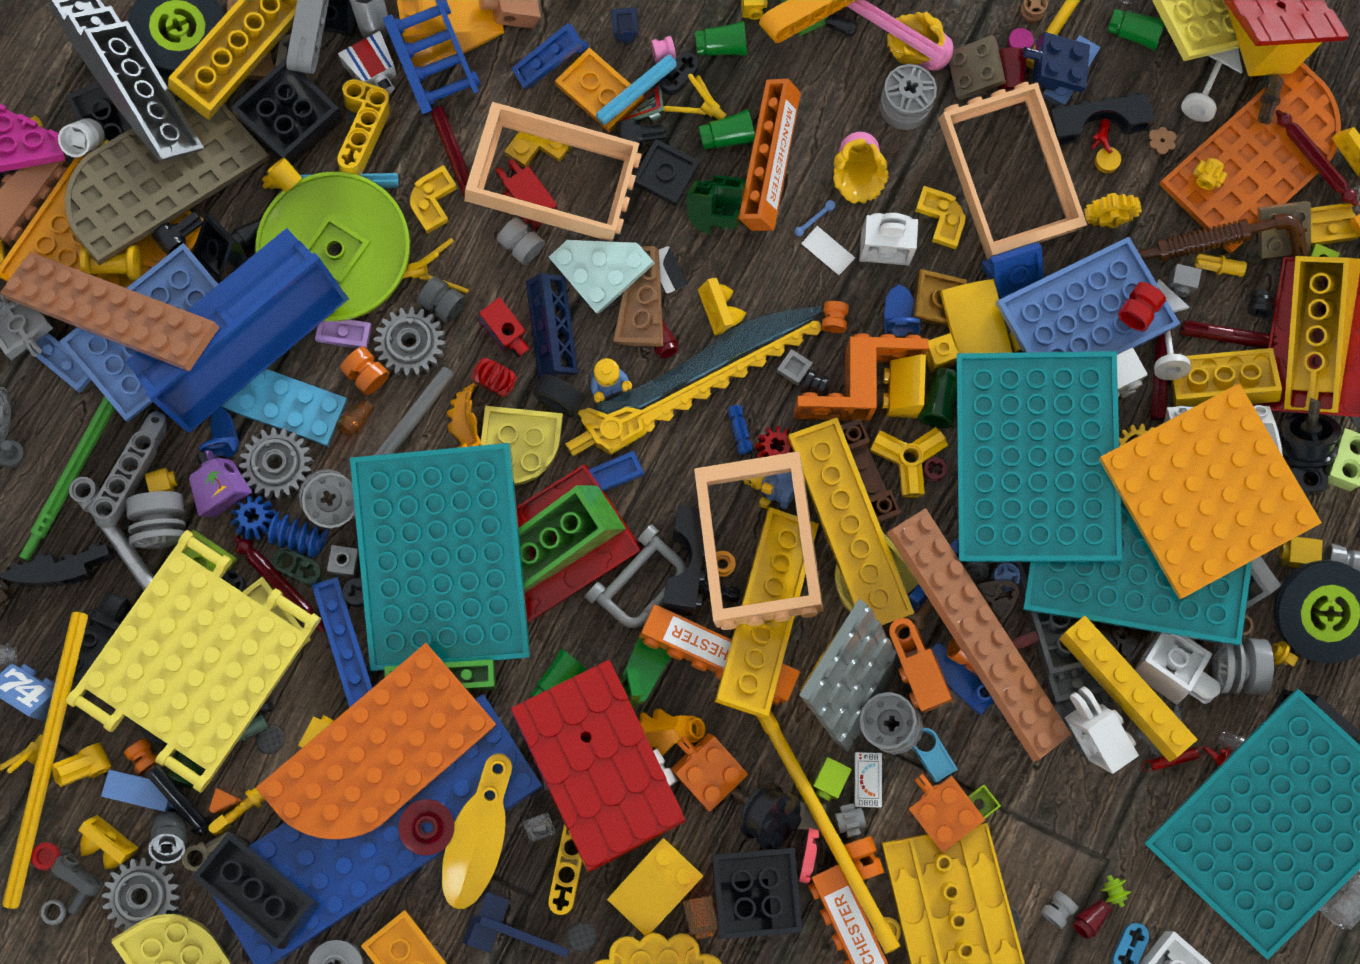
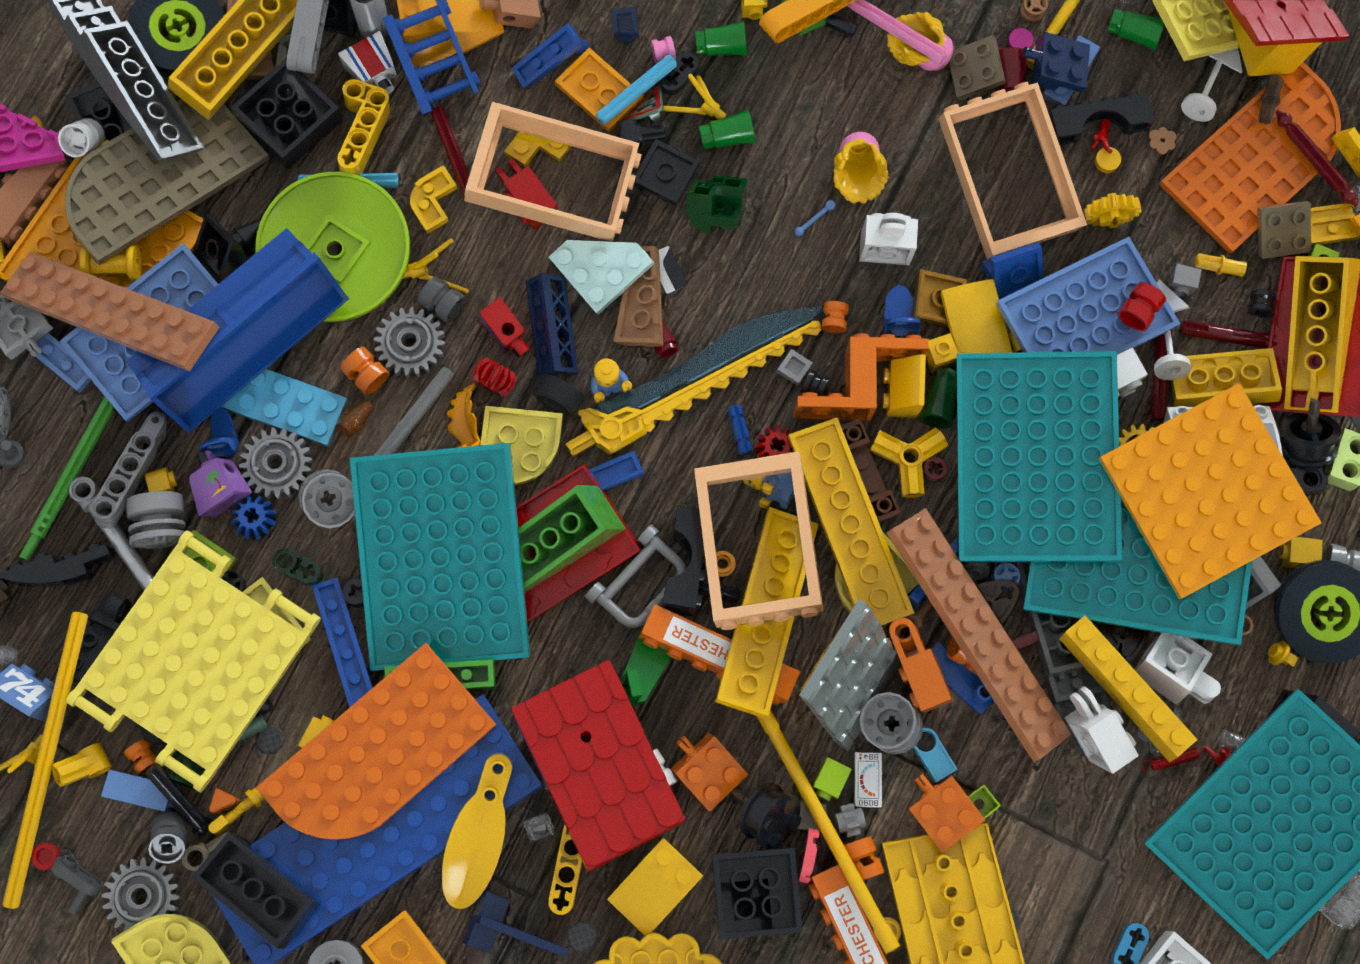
light grey piece [40,899,67,925] -> none
yellow tile [78,815,139,869] -> none
black axle [152,212,203,256] -> none
dark red wheel [234,536,325,632] -> none
yellow axle [262,157,302,192] -> none
blue piece [268,512,329,559] -> none
lavender plate [315,320,372,349] -> none
light grey plate [327,545,360,578] -> none
dark red dish [399,799,455,856] -> none
light grey wheel [497,217,545,265] -> none
green plant [530,648,588,697] -> none
light orange plant [639,708,705,756] -> none
clear orange brick [683,896,718,939] -> none
yellow tile [698,277,746,335] -> none
orange brick [739,79,801,231] -> none
white sticker [801,226,855,275] -> none
light grey wheel [879,64,937,130] -> none
yellow plate [915,186,966,250] -> none
light grey wheel [1040,890,1079,929] -> none
dark red cone [1072,899,1112,940] -> none
lime wheel [1100,875,1131,907] -> none
reddish brown piece [1138,214,1309,262] -> none
yellow gear [1193,158,1227,190] -> none
light grey wheel [1212,638,1274,695] -> none

